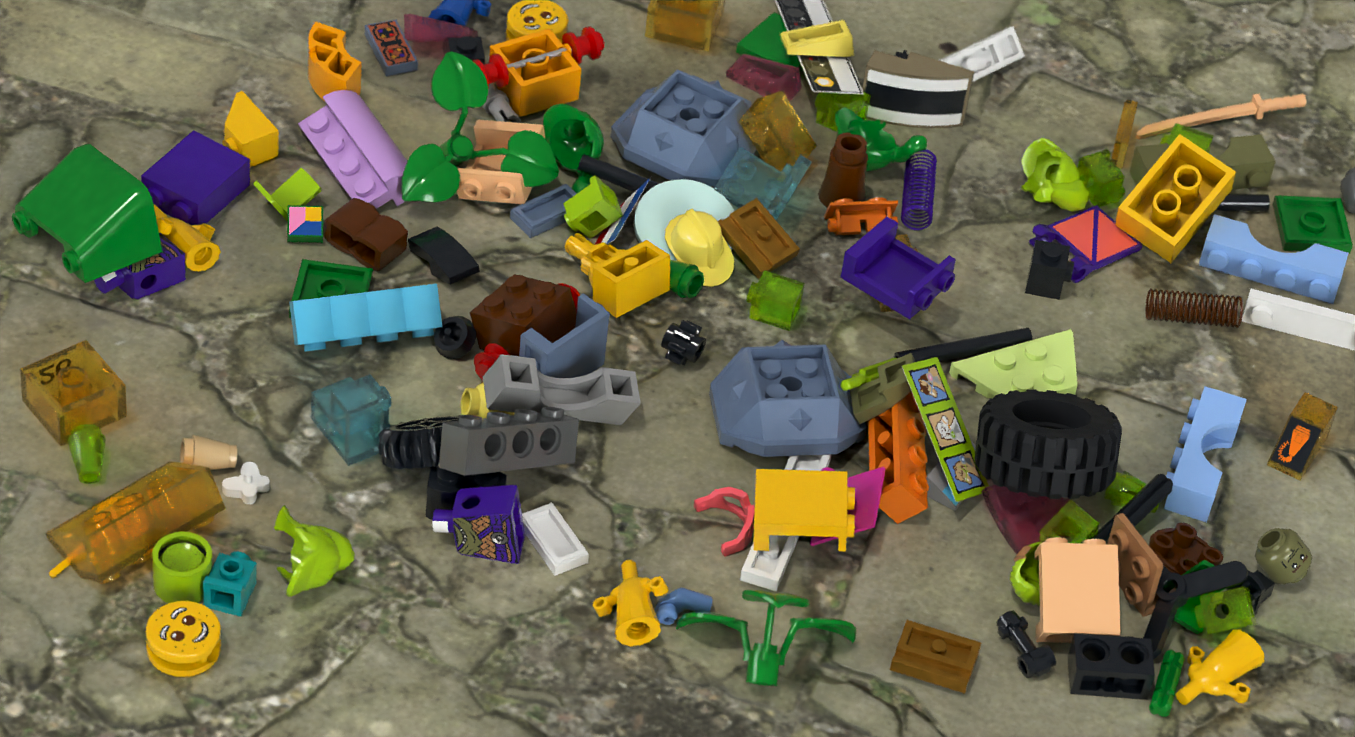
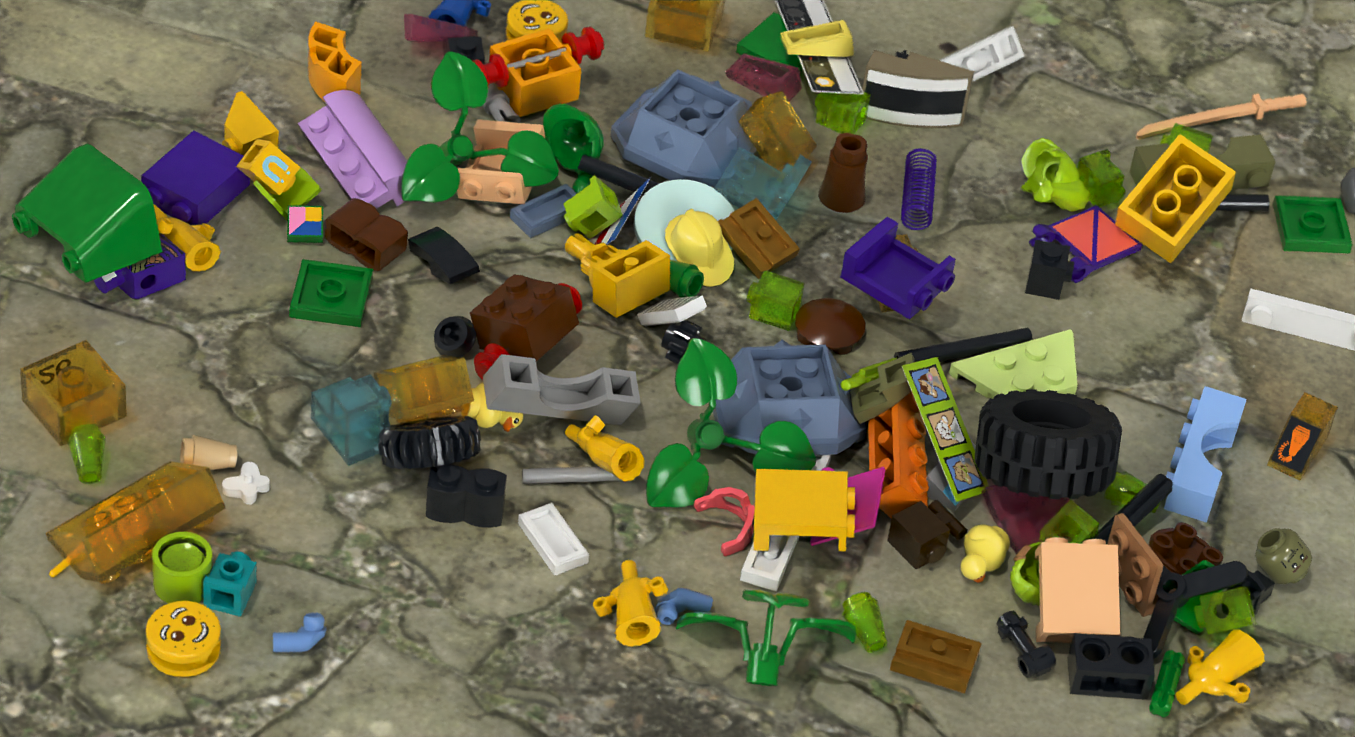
lime piece [274,505,355,597] -> none
medium azure brick [289,284,443,351] -> none
tile [364,19,418,76] -> none
dark purple torso [432,485,525,564] -> none
dark grey brick [439,407,579,476] -> none
sand blue panel [519,293,610,378] -> none
orange hinge [824,197,898,235] -> none
green piece [835,107,927,171] -> none
clear yellow tile [1110,99,1138,169] -> none
reddish brown piece [1145,288,1243,328] -> none
light blue arch [1199,214,1348,304] -> none
none -> yellow brick [236,139,301,195]
none -> medium blue arm [273,613,327,652]
none -> clear yellow brick [373,355,474,424]
none -> light grey bar [522,466,635,484]
none -> yellow piece [565,415,644,482]
none -> white tile [637,295,707,326]
none -> green plant [646,338,816,507]
none -> reddish brown dish [795,298,866,355]
none -> clear neon green cone [842,592,888,653]
none -> dark brown brick [887,500,968,570]
none -> light yellow animal [961,524,1010,583]

